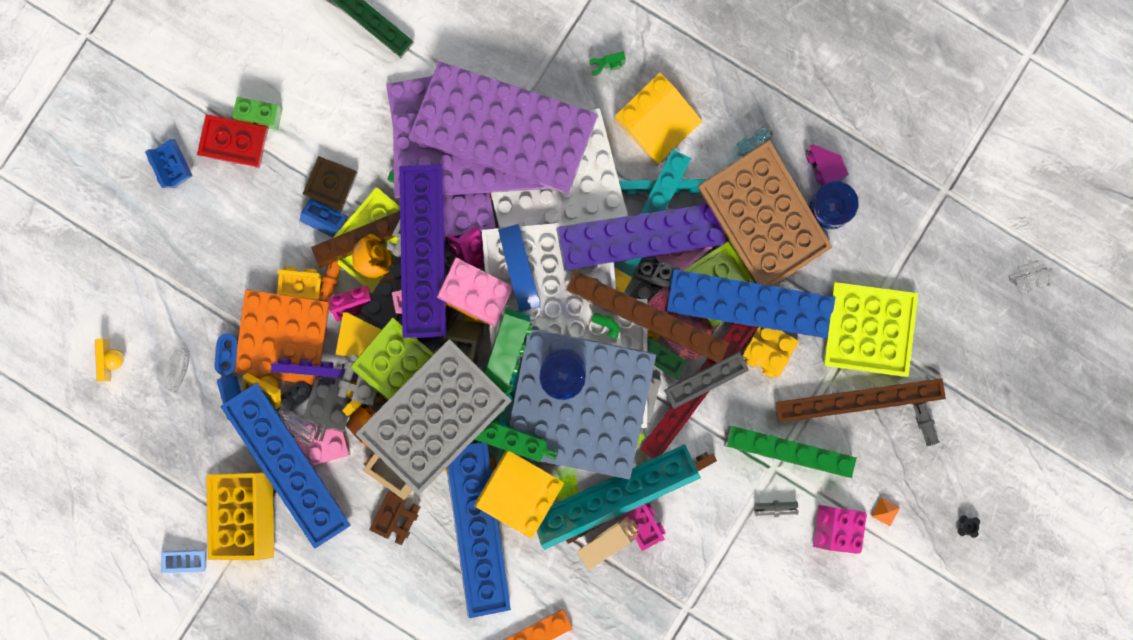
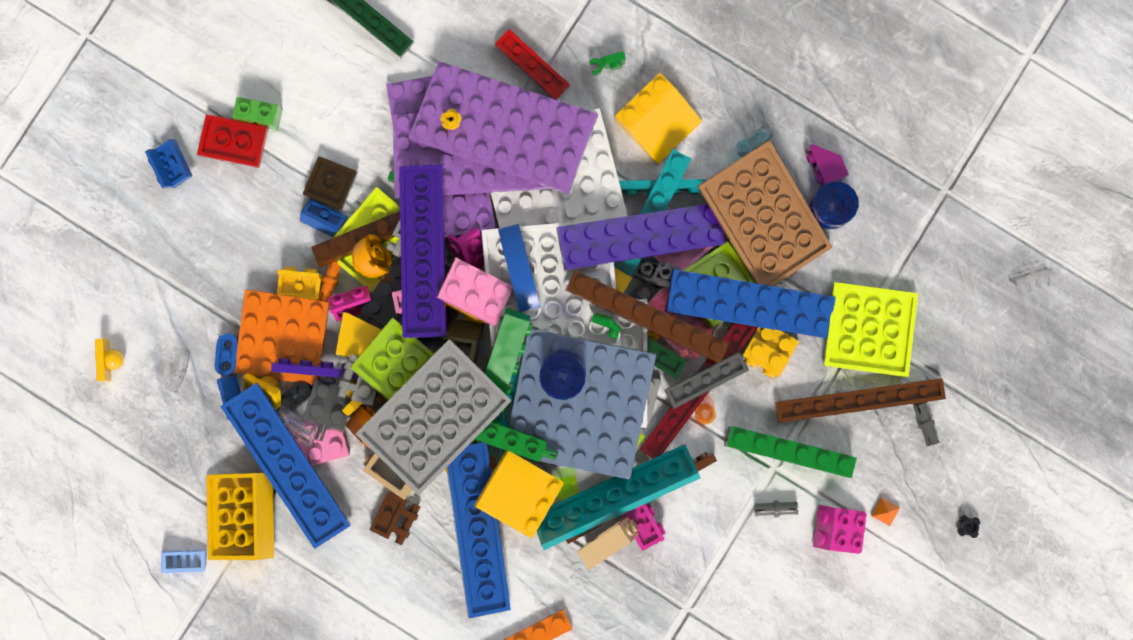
none -> yellow plate [440,109,462,130]
none -> red plate [495,29,570,100]
none -> clear orange plate [695,404,716,425]

